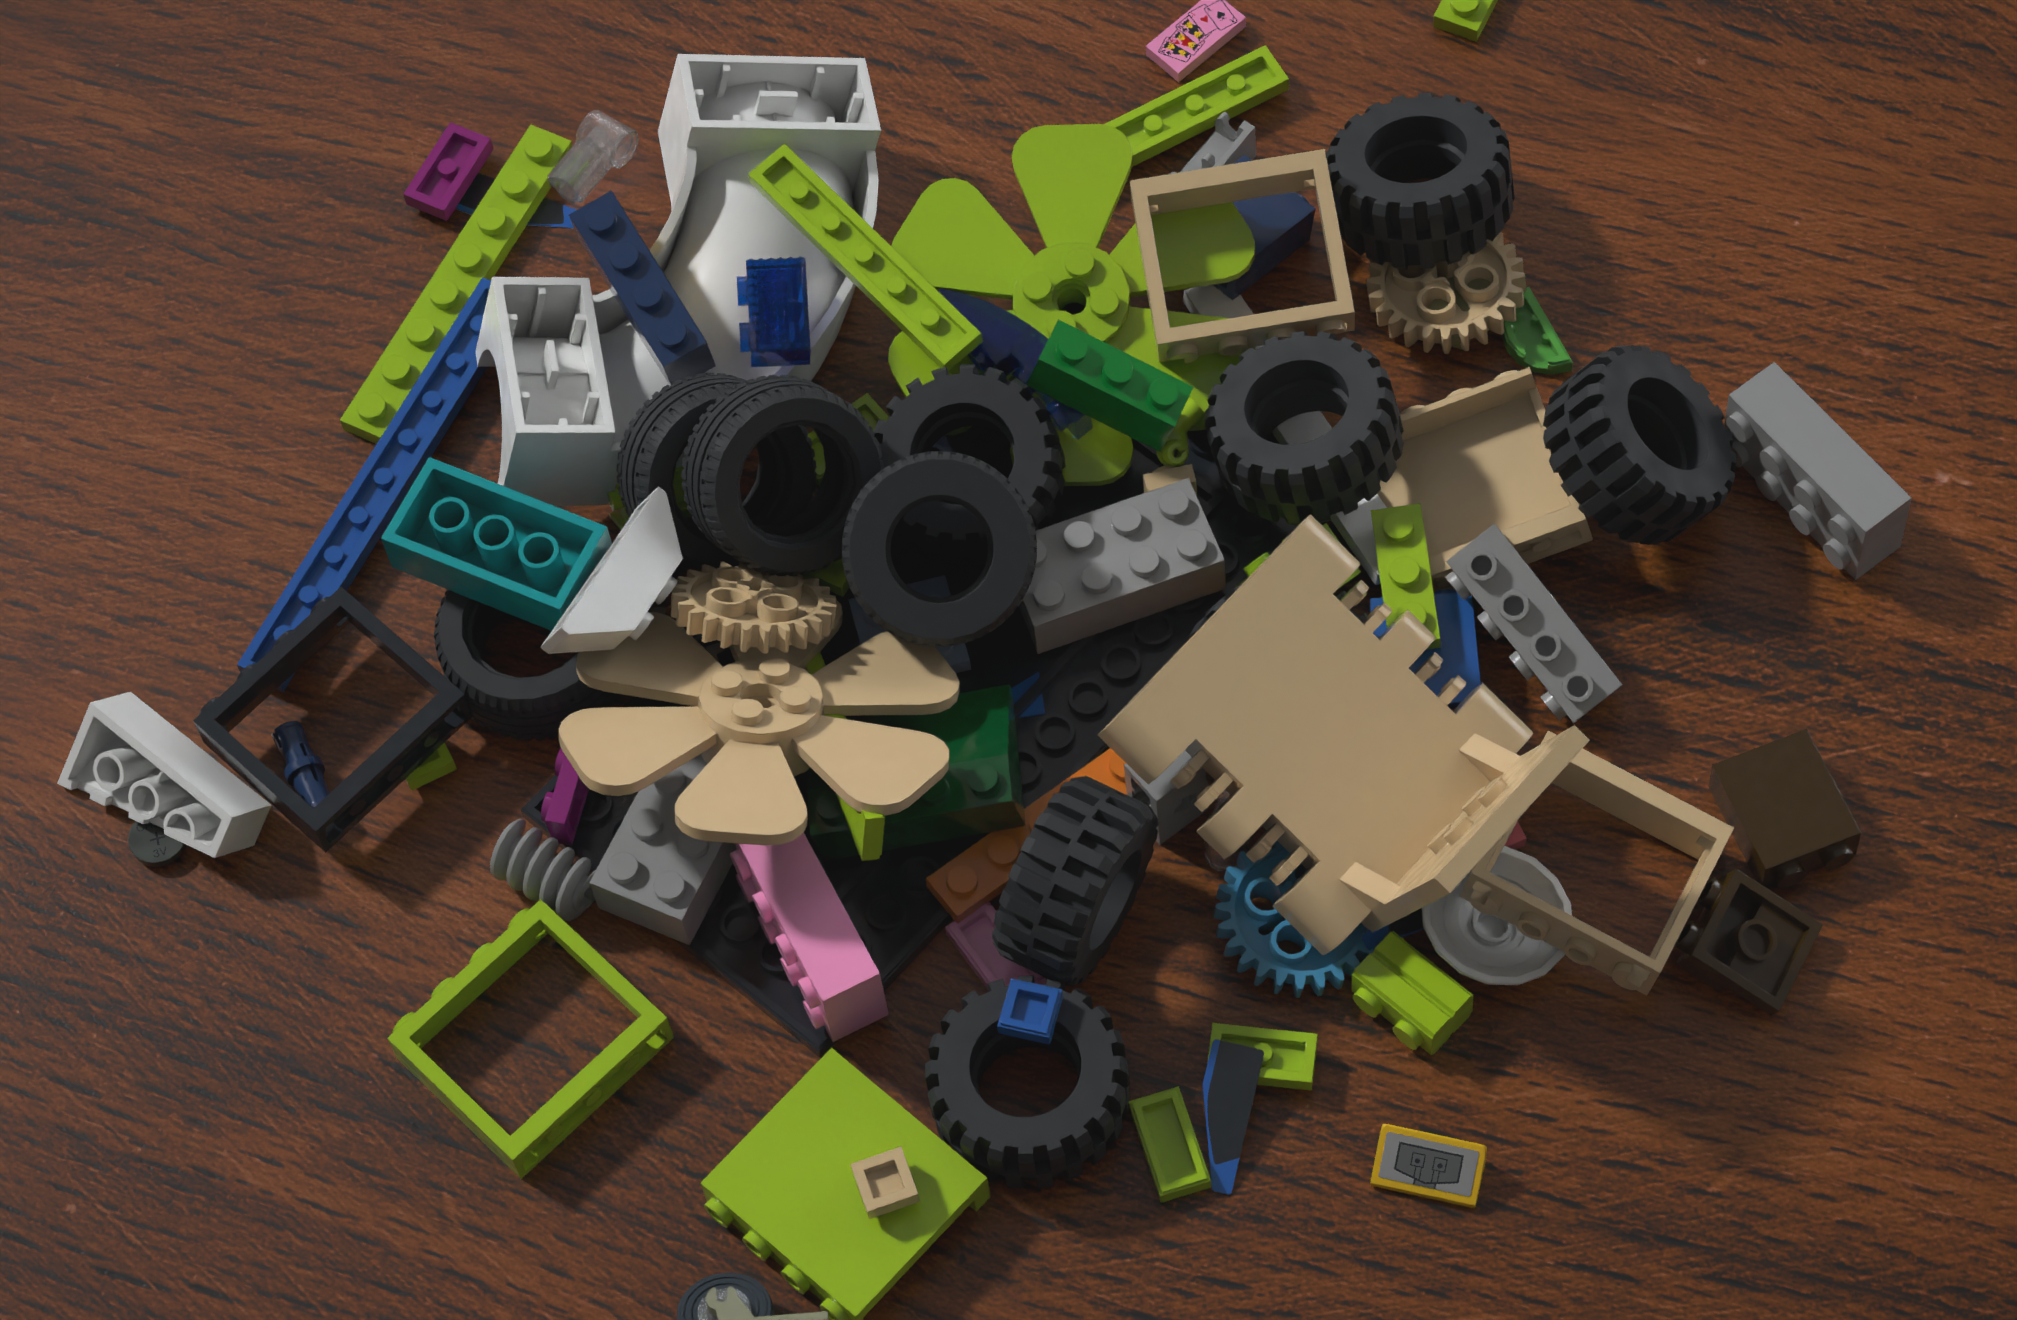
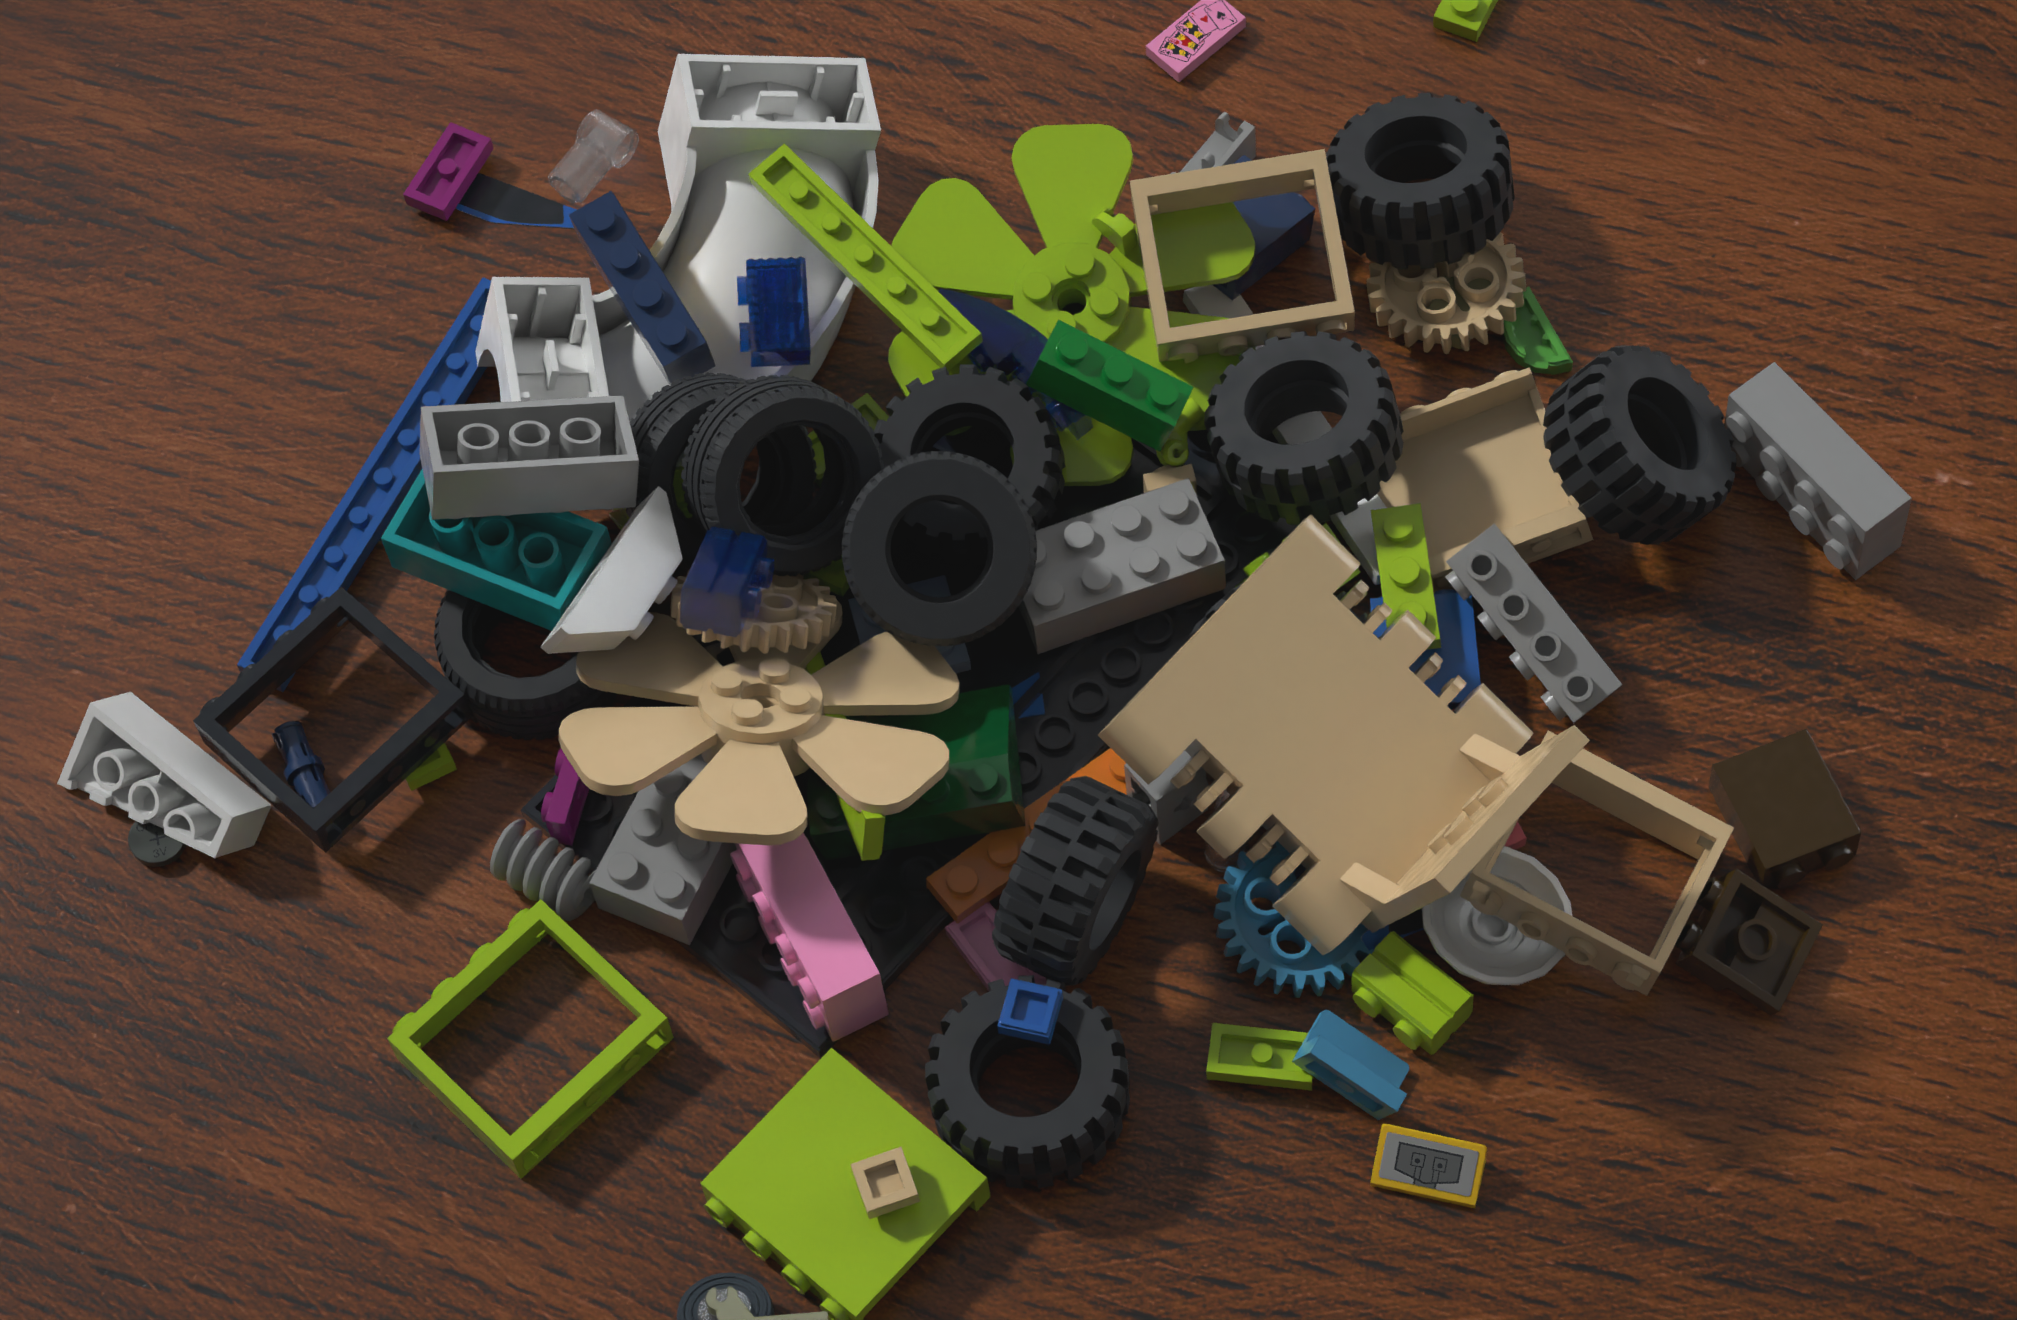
lime plate [340,124,574,444] -> none
lime plate [1103,45,1289,167] -> none
lime tile [1129,1086,1211,1203] -> none
black sticker [1203,1039,1264,1195] -> none
none -> light grey brick [420,395,639,520]
none -> clear blue brick [680,527,774,637]
none -> lime tile [1092,208,1137,256]
none -> dark azure panel [1292,1010,1409,1120]

